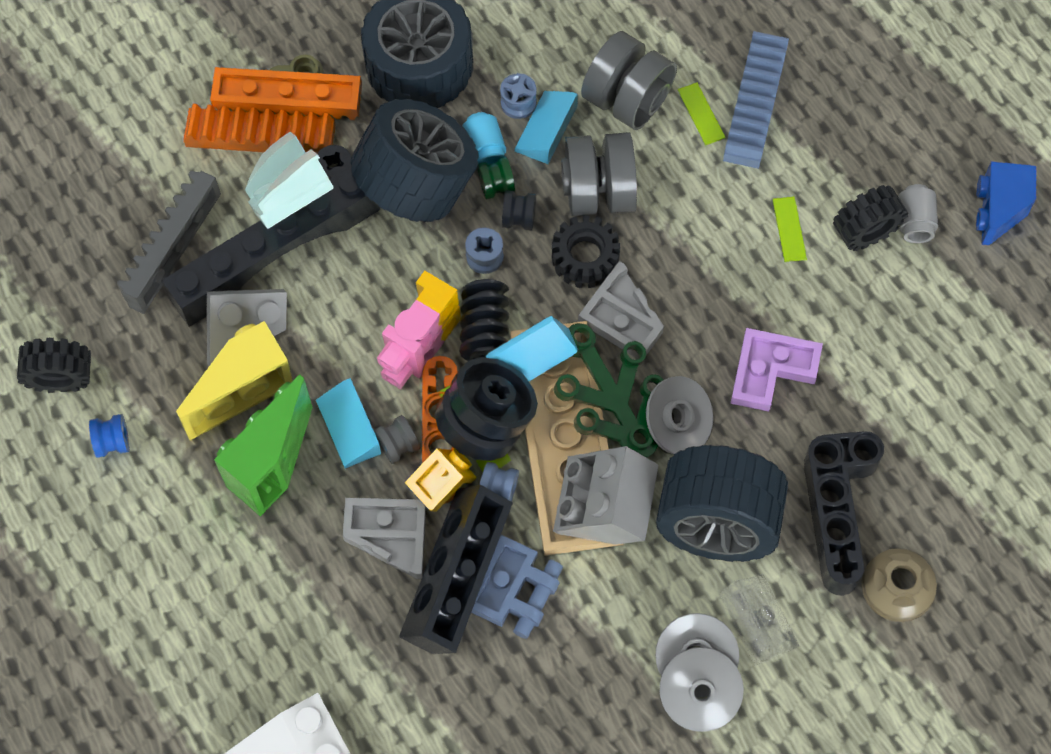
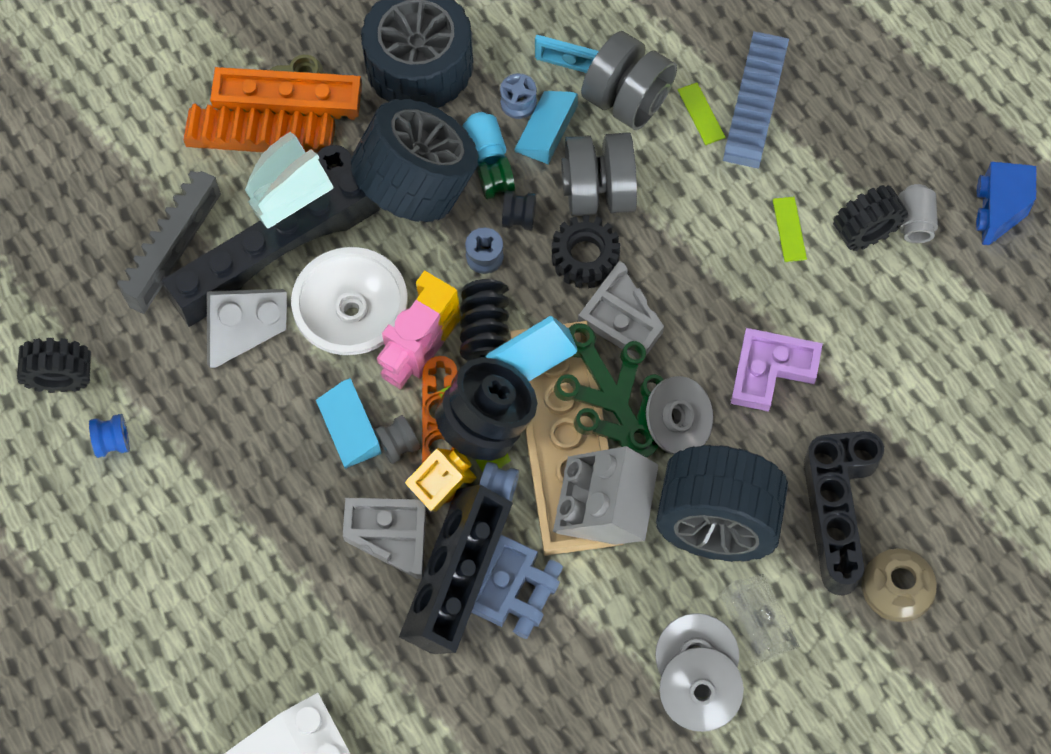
light yellow slope [176,321,293,440] -> none
bright green slope [214,374,313,516] -> none
none -> white dish [291,247,408,355]
none -> medium azure slope [535,35,599,73]

